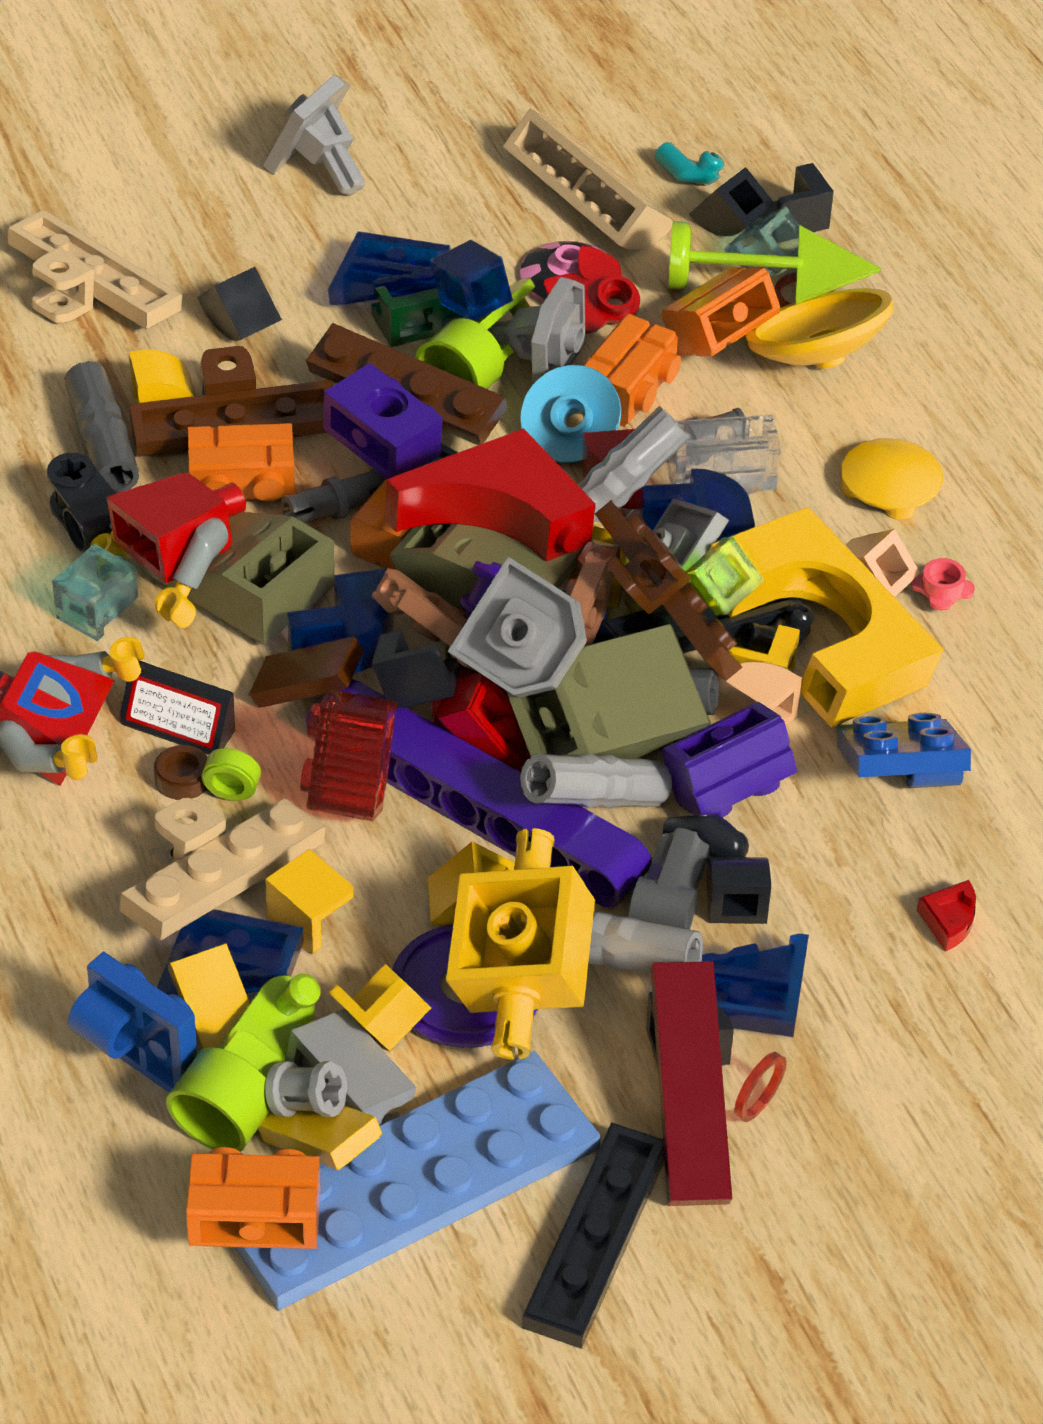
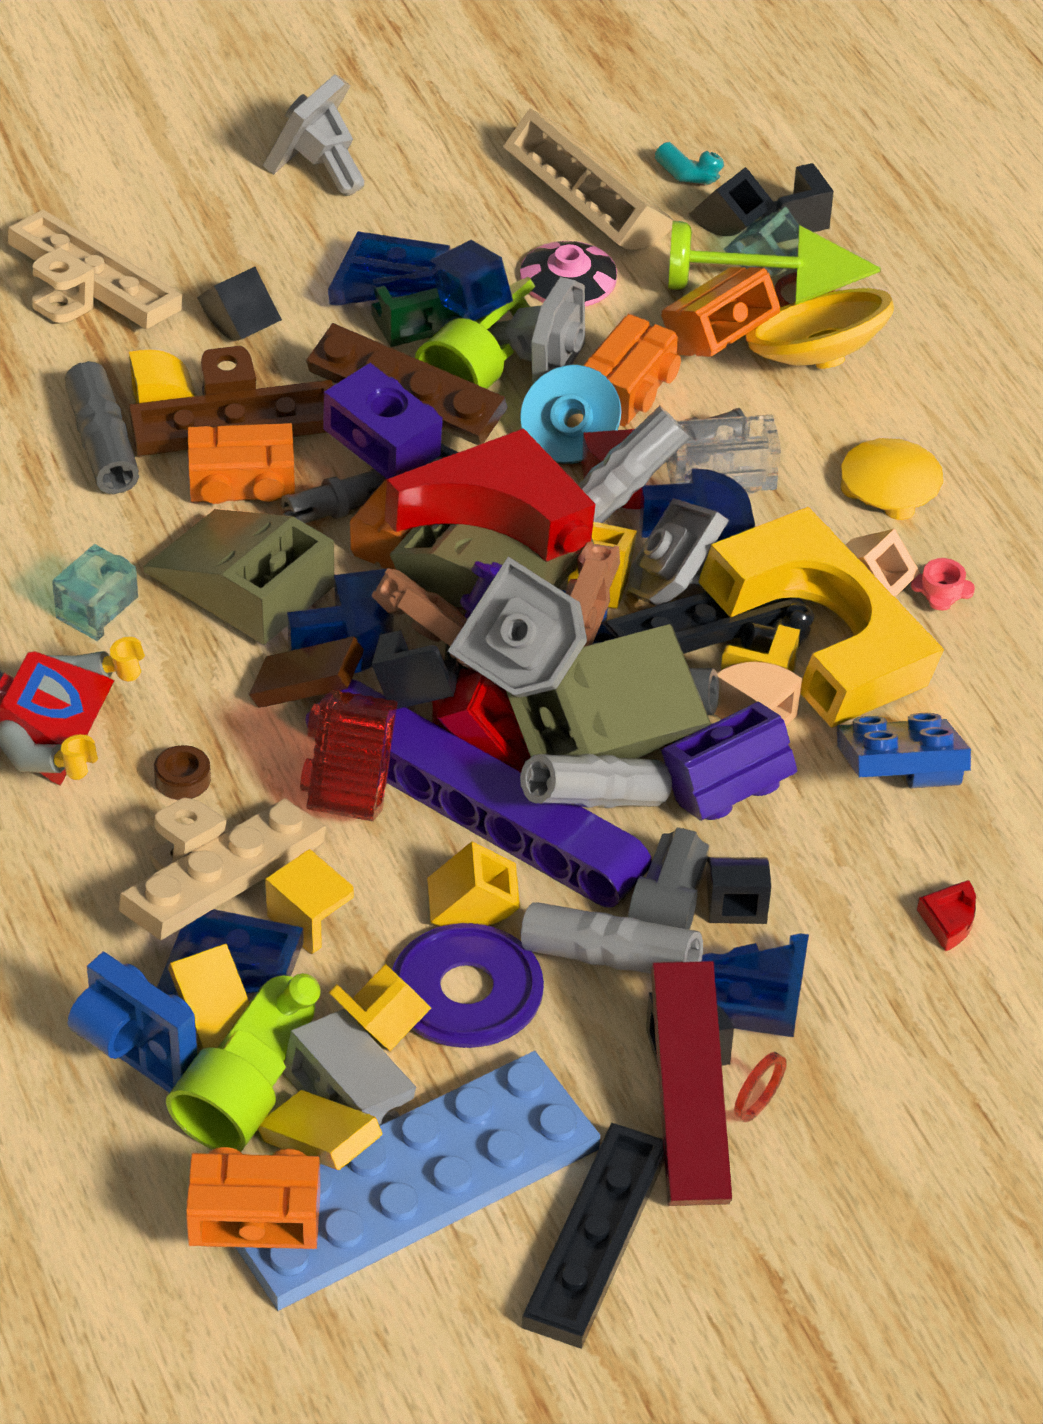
black piece [47,453,118,552] -> none
red torso [90,473,246,629] -> none
slope [120,661,236,755] -> none
lime tile [201,748,261,801] -> none
light grey bush [265,1061,348,1117] -> none
yellow brick [446,828,595,1060] -> none
red plate [544,246,640,334] -> none
reddish brown plate [595,500,743,681] -> none
black arm [663,814,749,857] -> none
clear neon green tile [686,537,764,615] -> none

